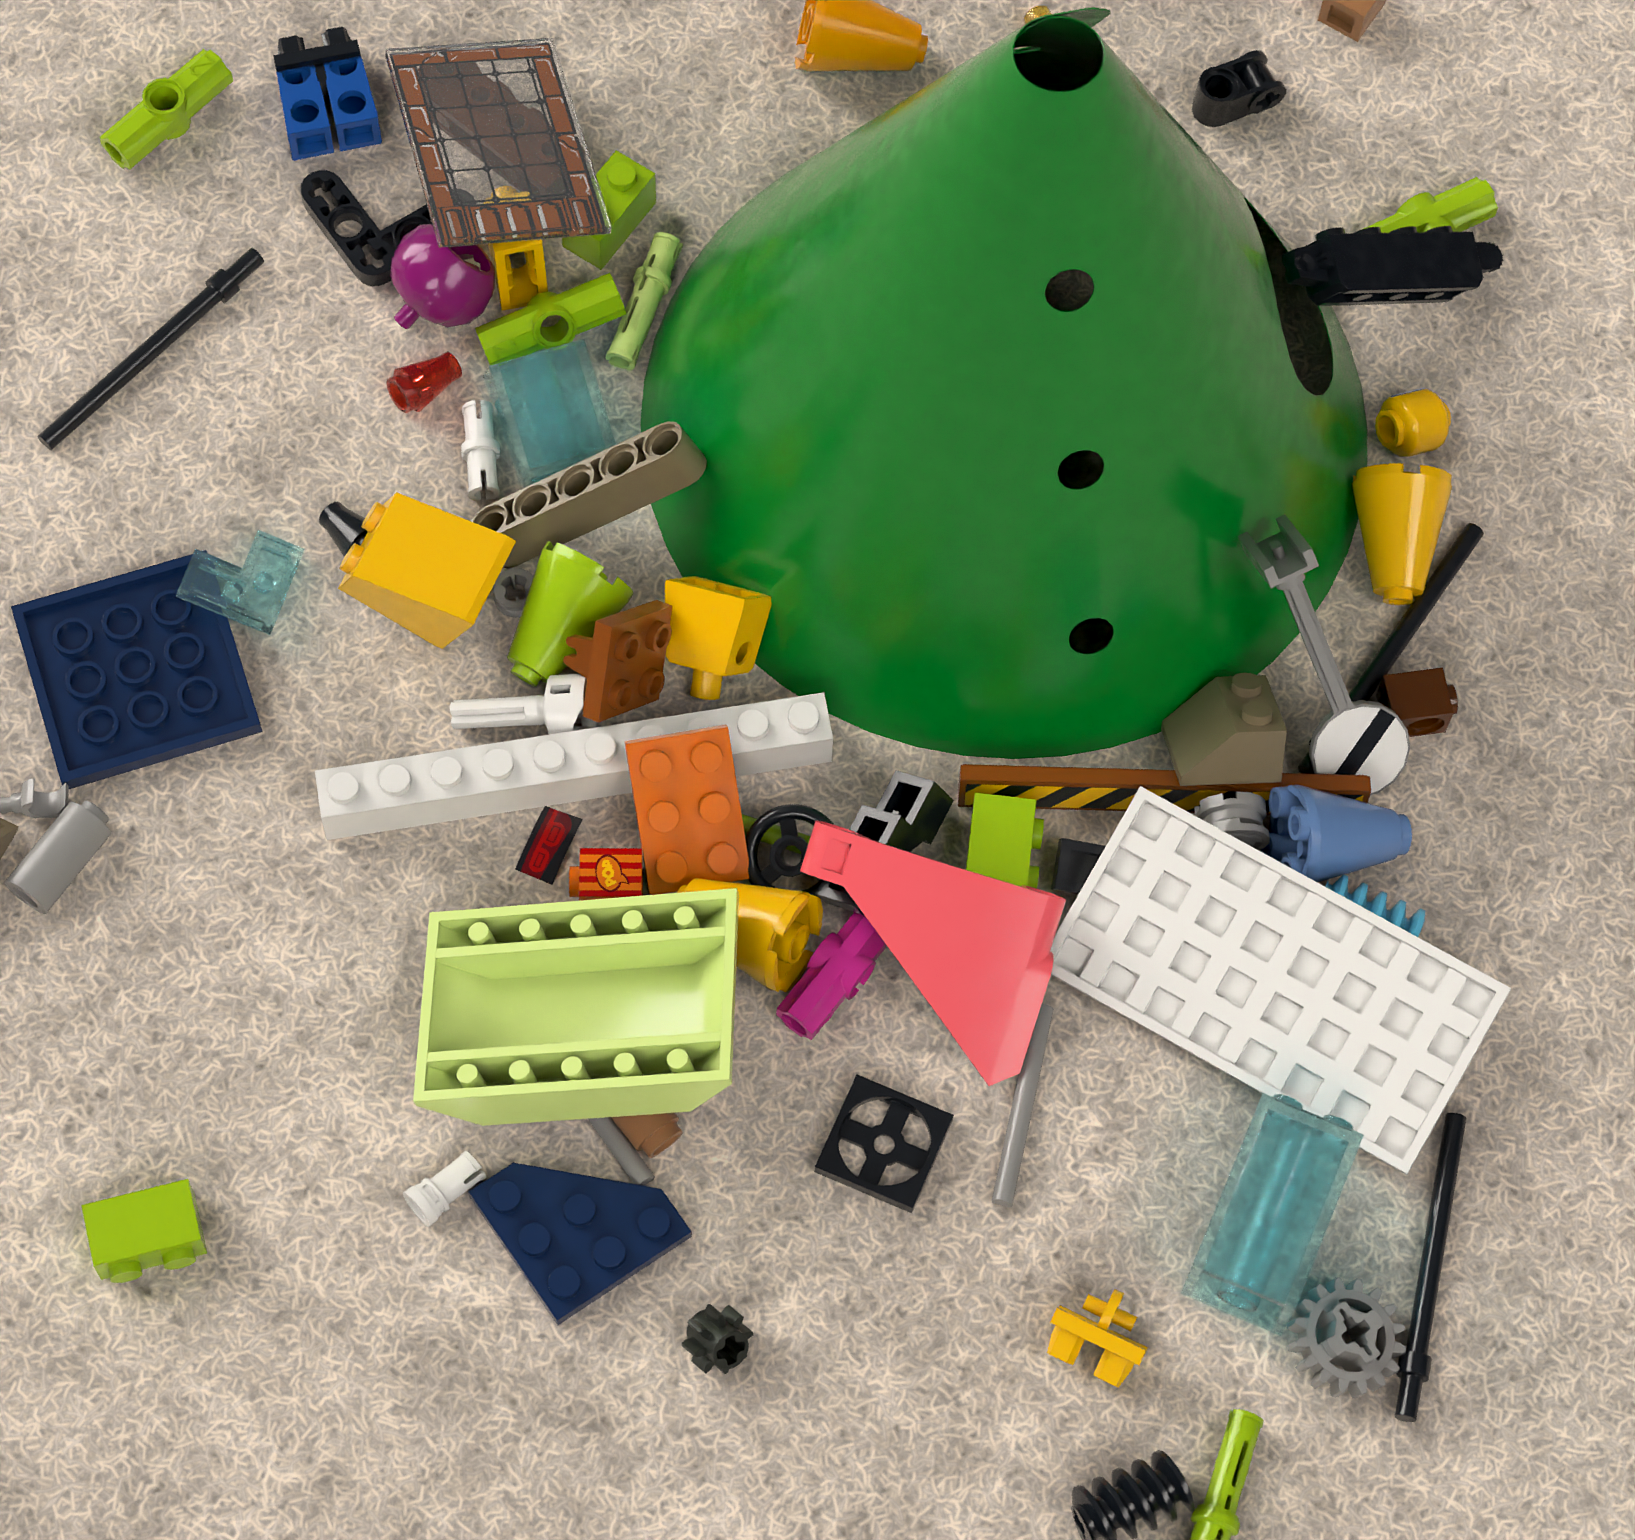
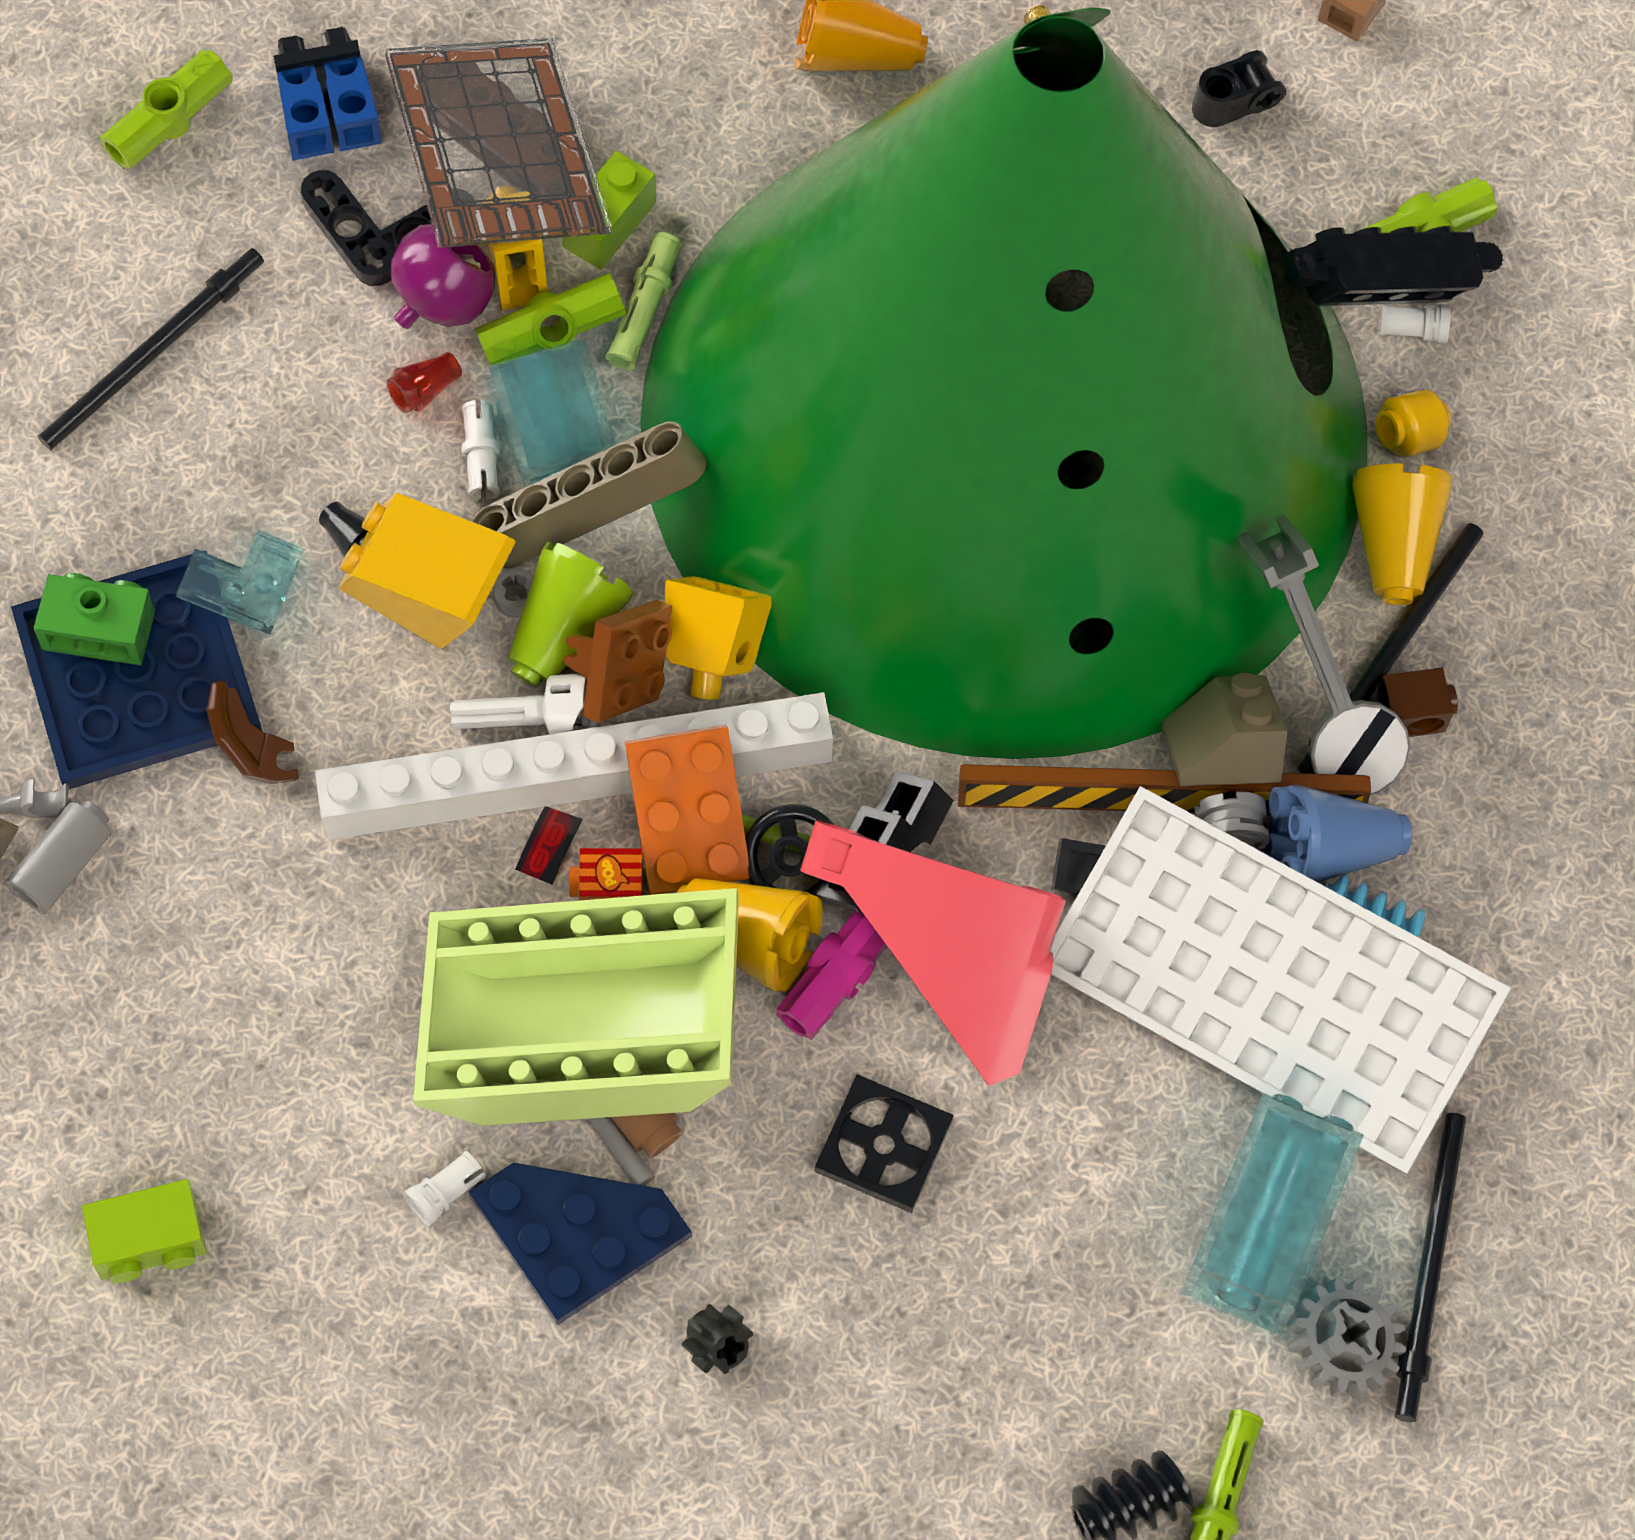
lime brick [966,792,1044,888] -> none
light grey bar [991,1004,1054,1207] -> none
yellow hips [1047,1289,1148,1388] -> none
none -> bright green brick [34,573,155,665]
none -> reddish brown piece [206,681,299,784]
none -> white pin [1379,304,1451,344]

